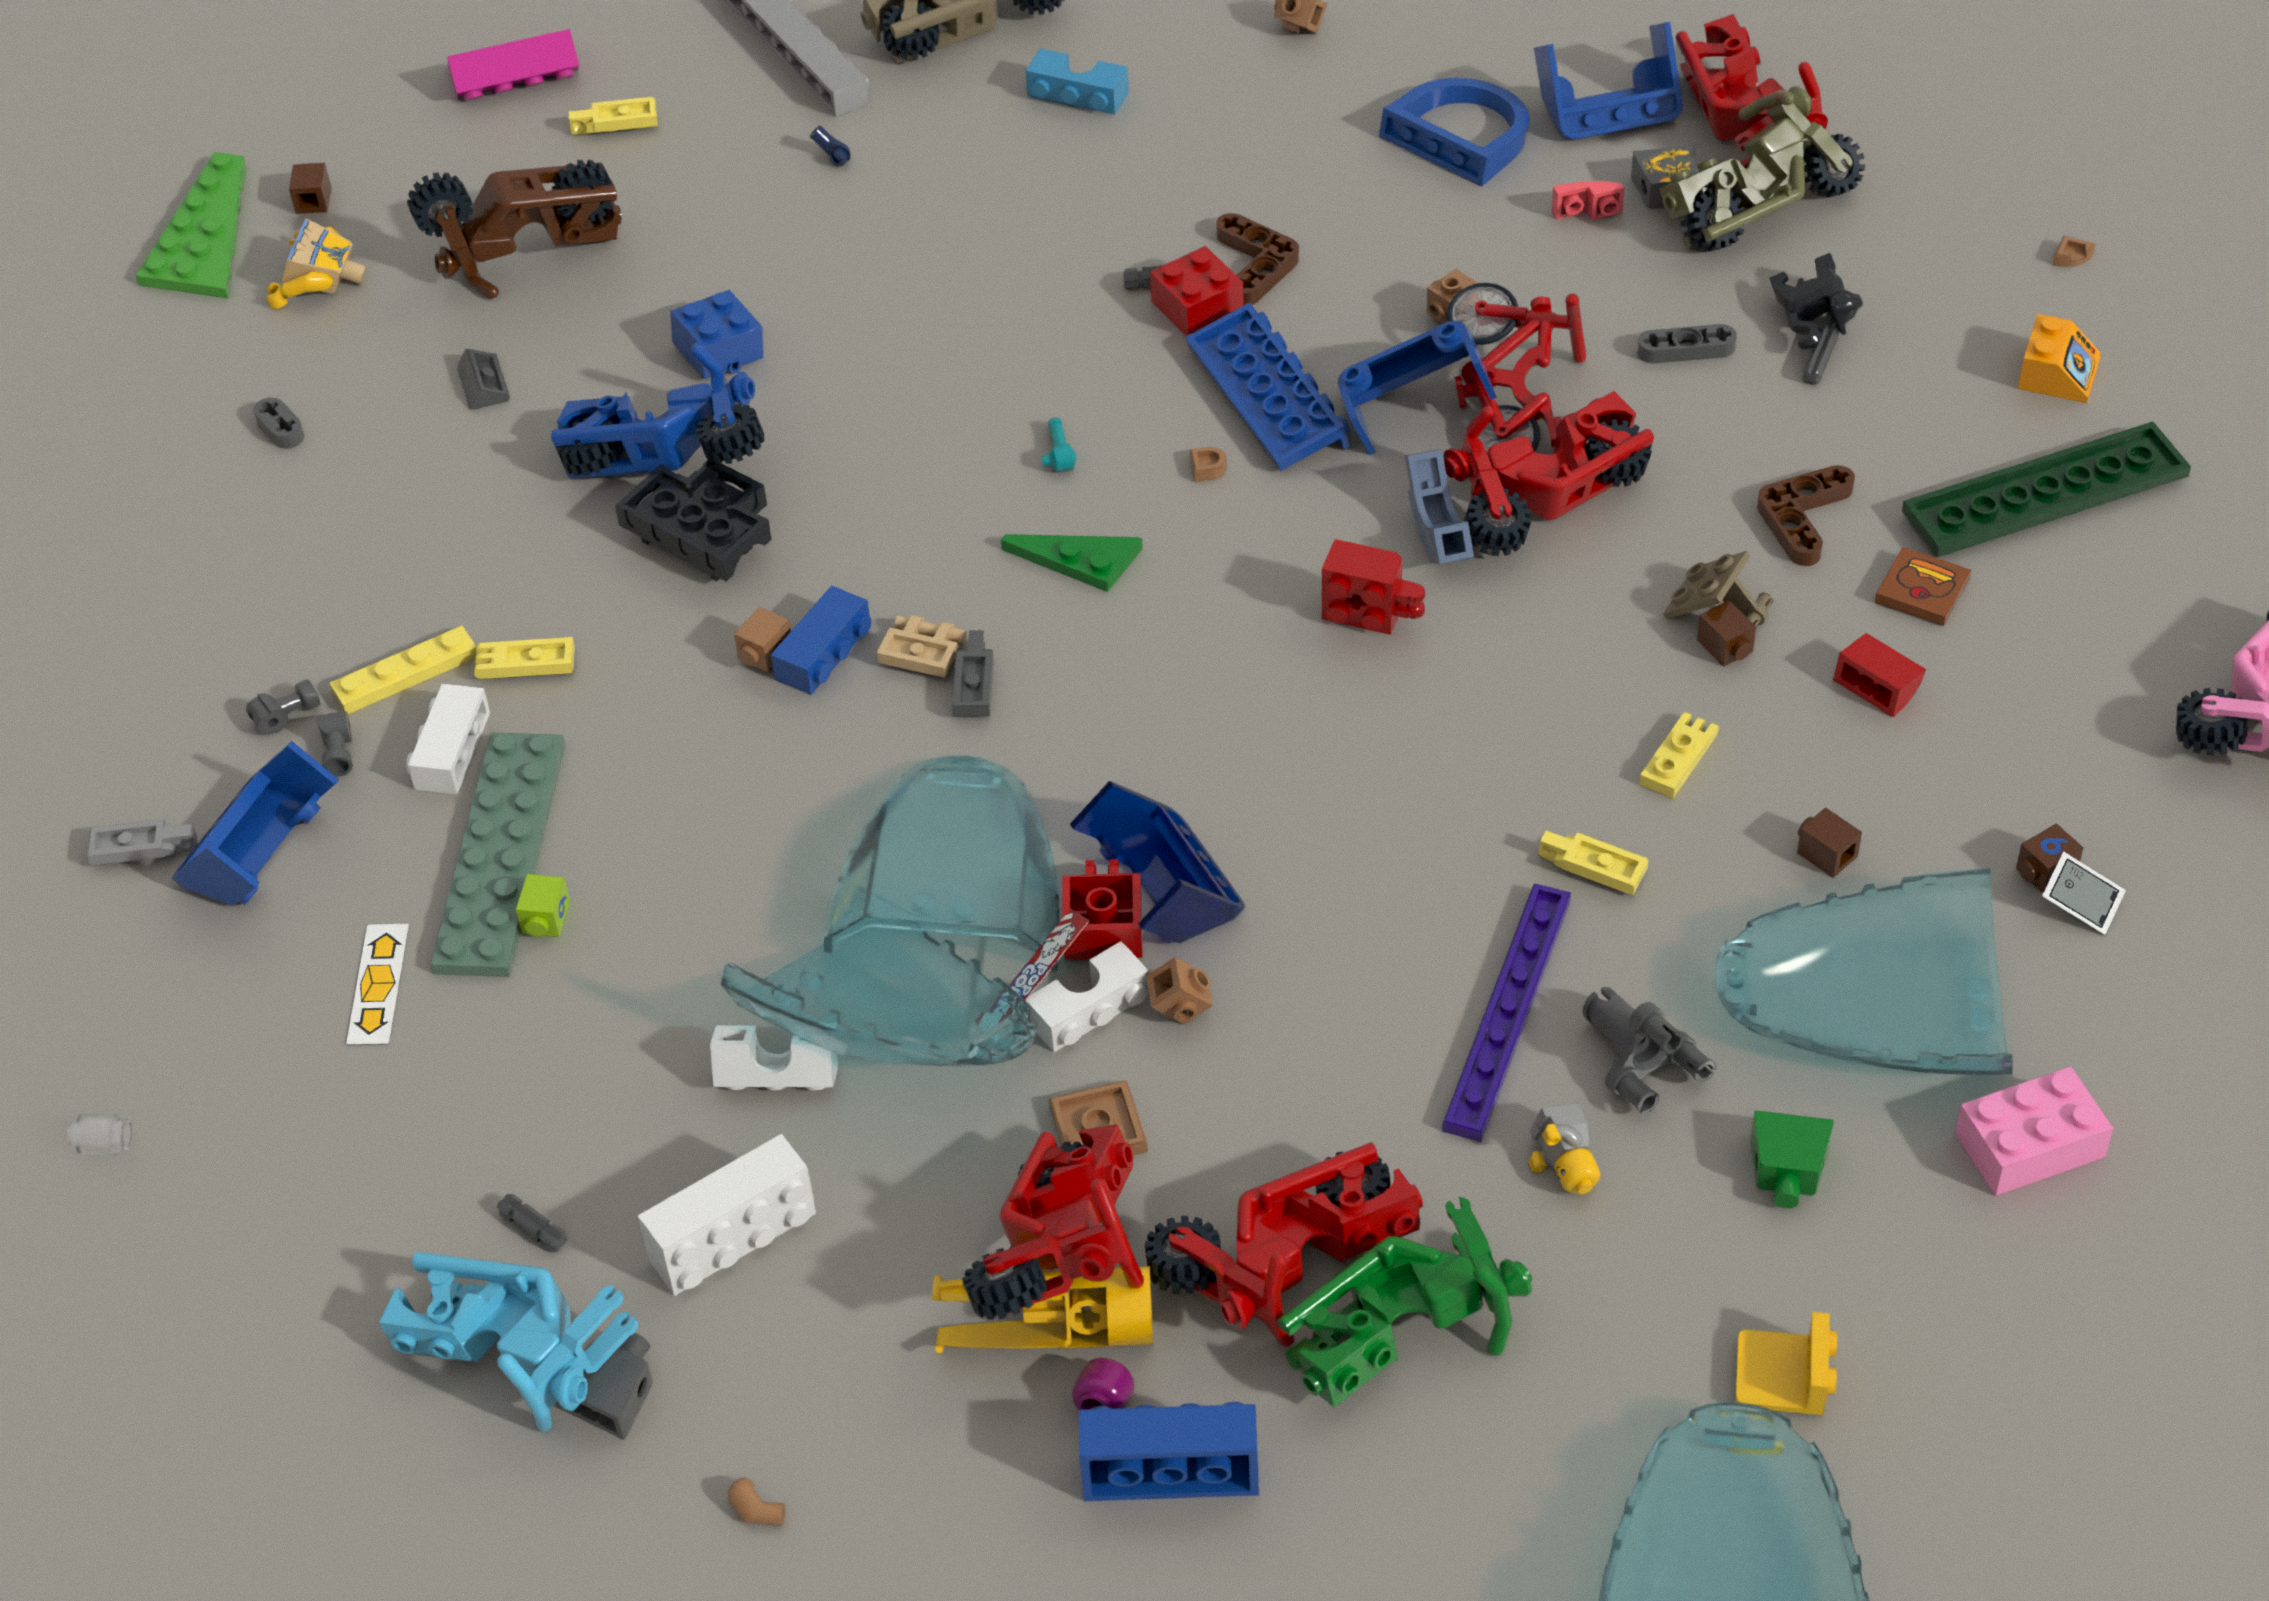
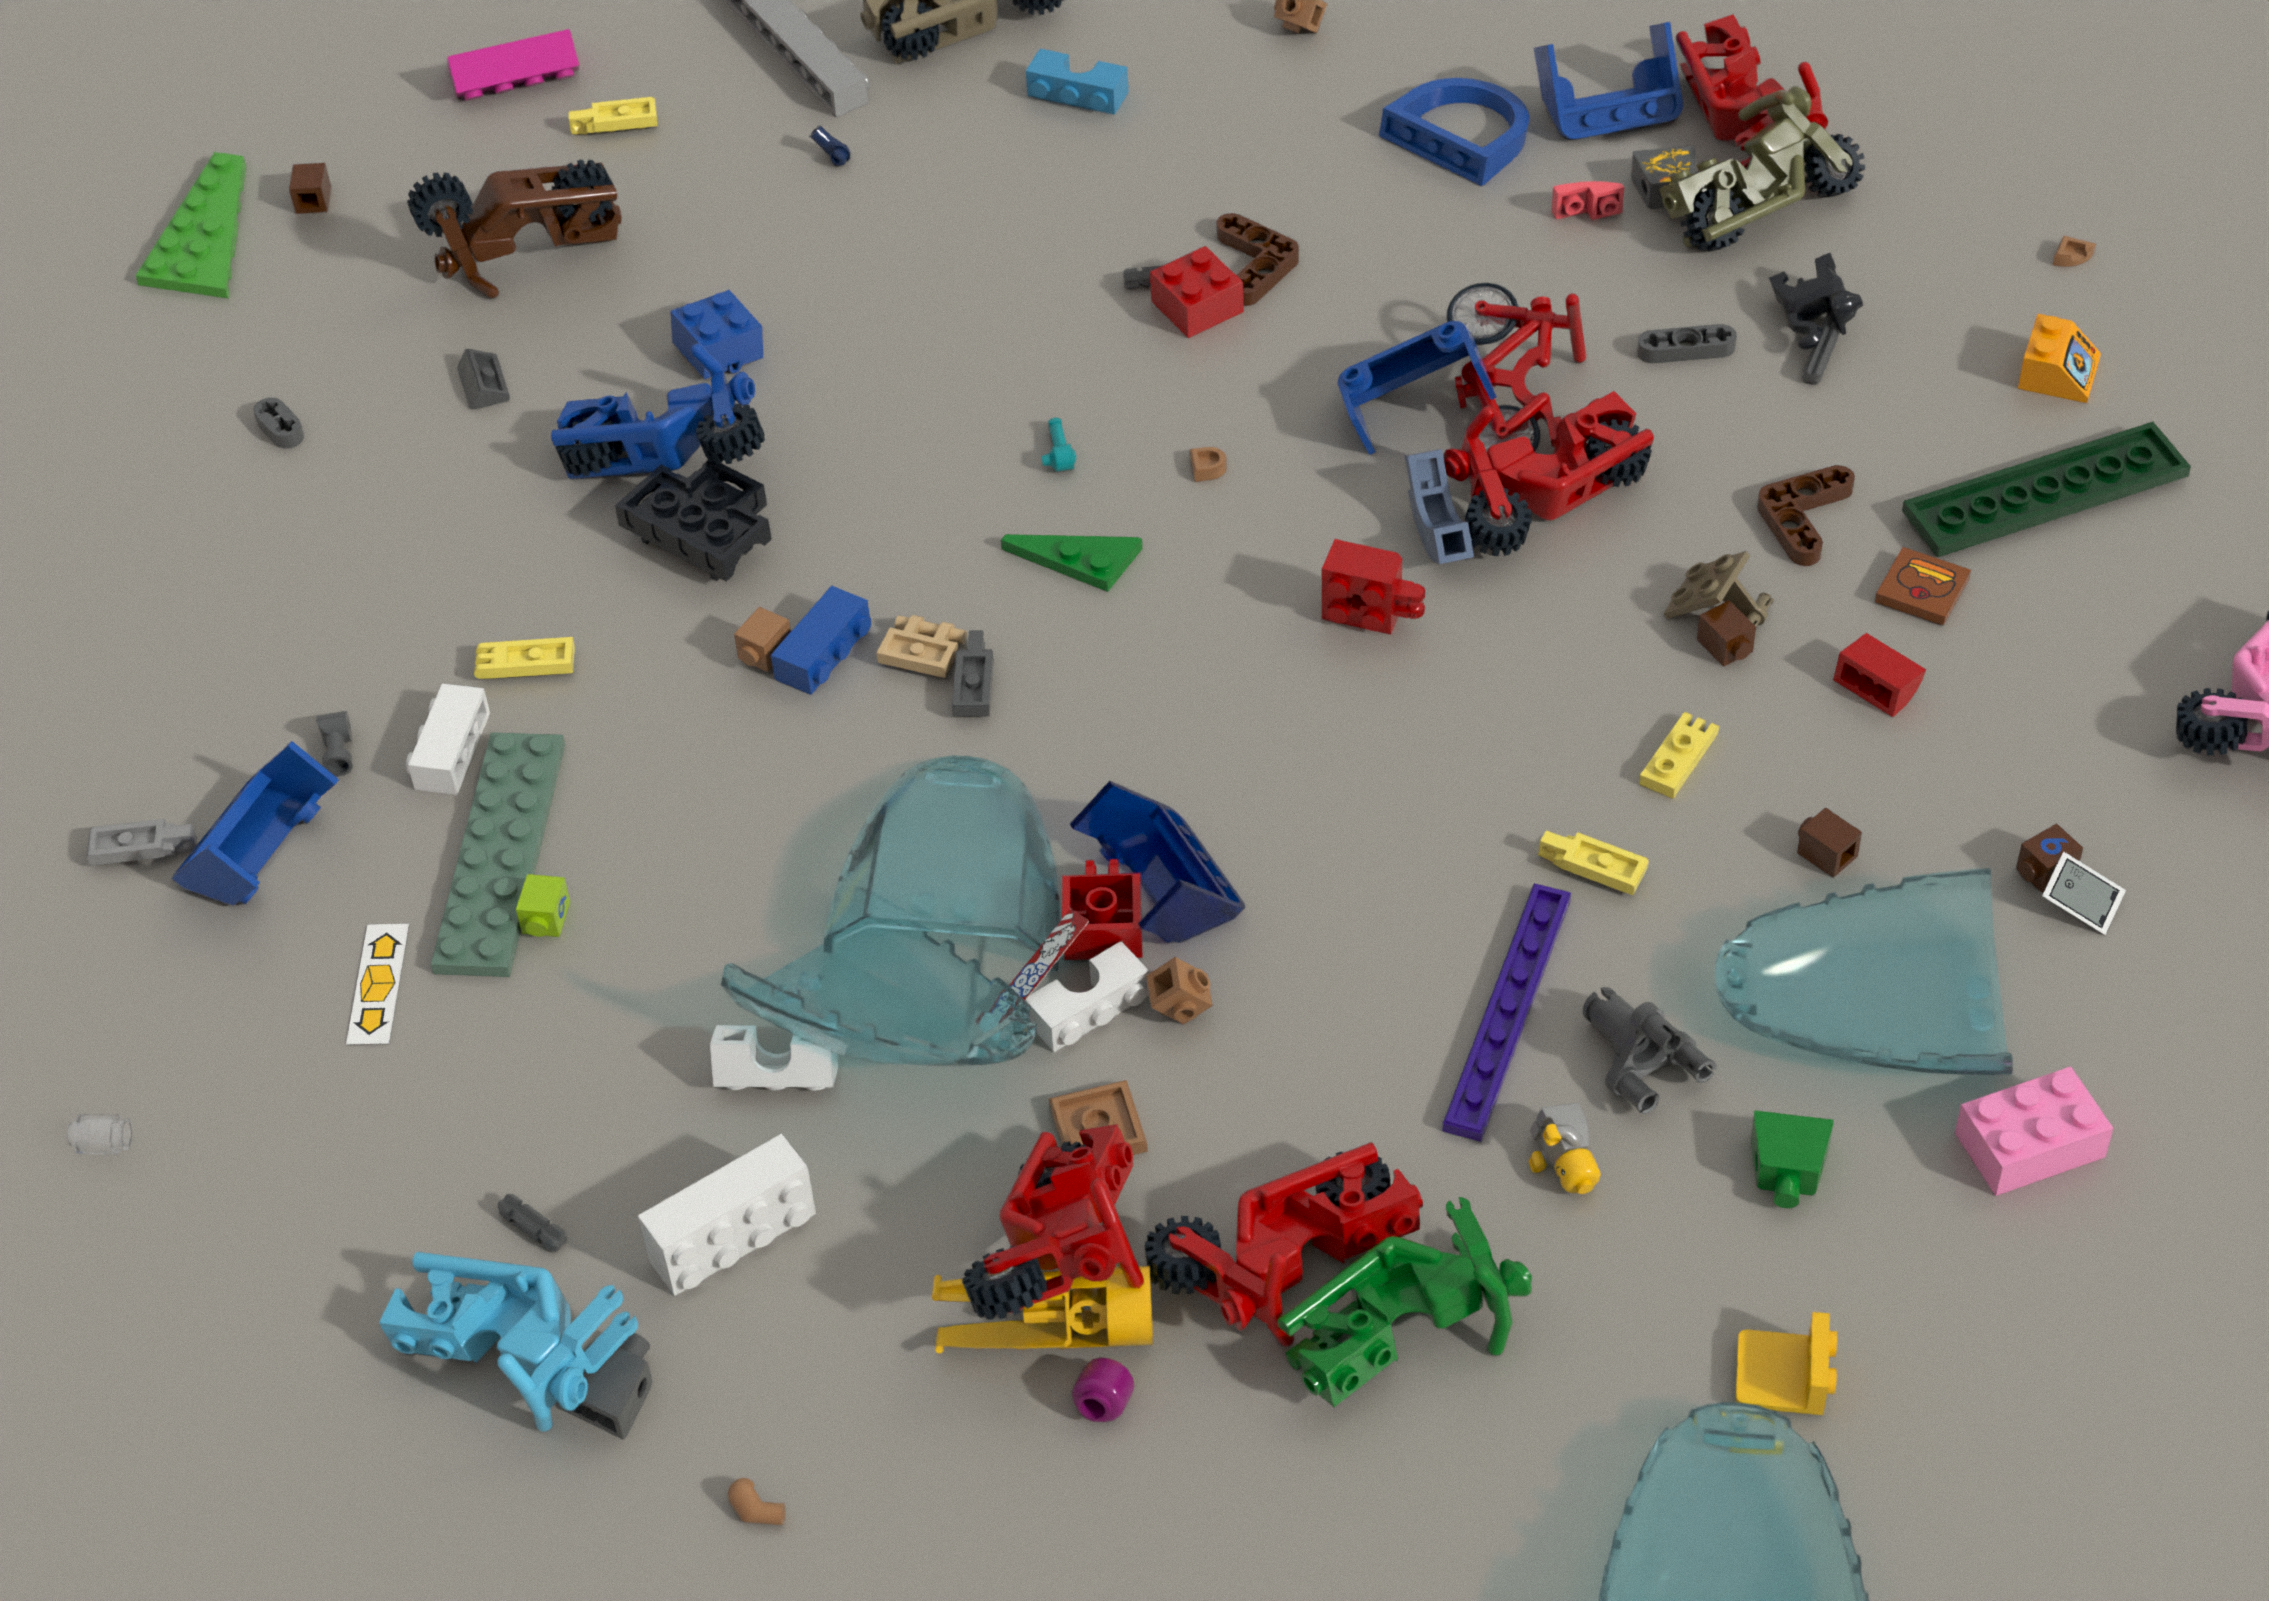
dark grey leg [246,679,320,734] -> none
torso [266,219,366,309] -> none
light yellow plate [329,625,476,714] -> none
blue brick [1079,1402,1259,1502] -> none
blue bracket [1185,302,1351,471] -> none
medium nougat brick [1427,269,1480,324] -> none

